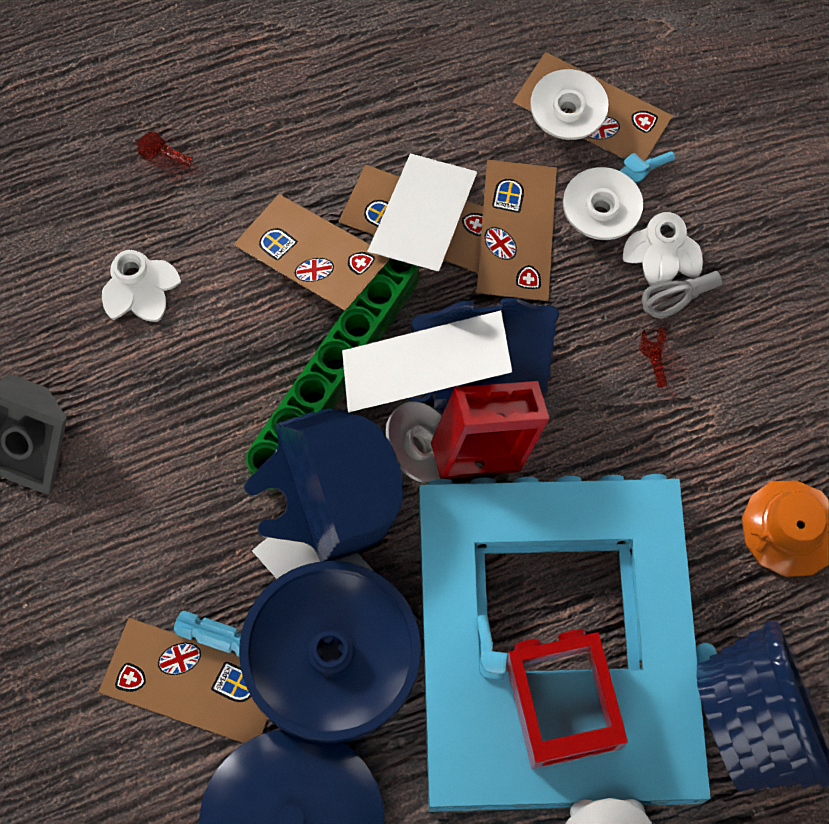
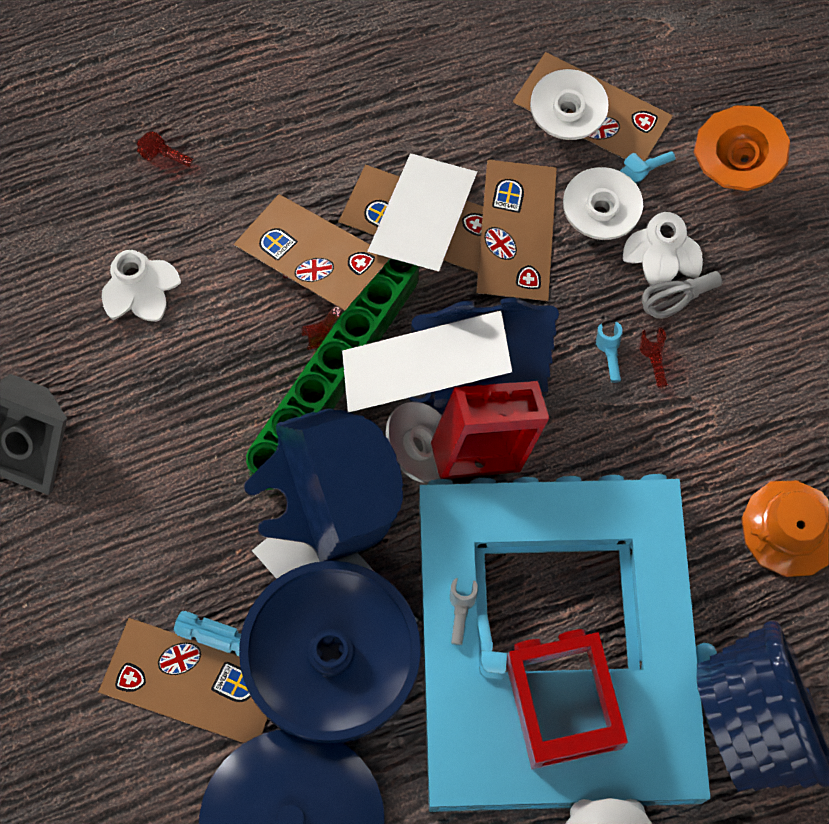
none -> clear red hand [301,307,342,350]
none -> light grey hand [450,578,478,645]
none -> medium azure hand [596,322,622,383]
none -> orange hat [694,105,790,191]

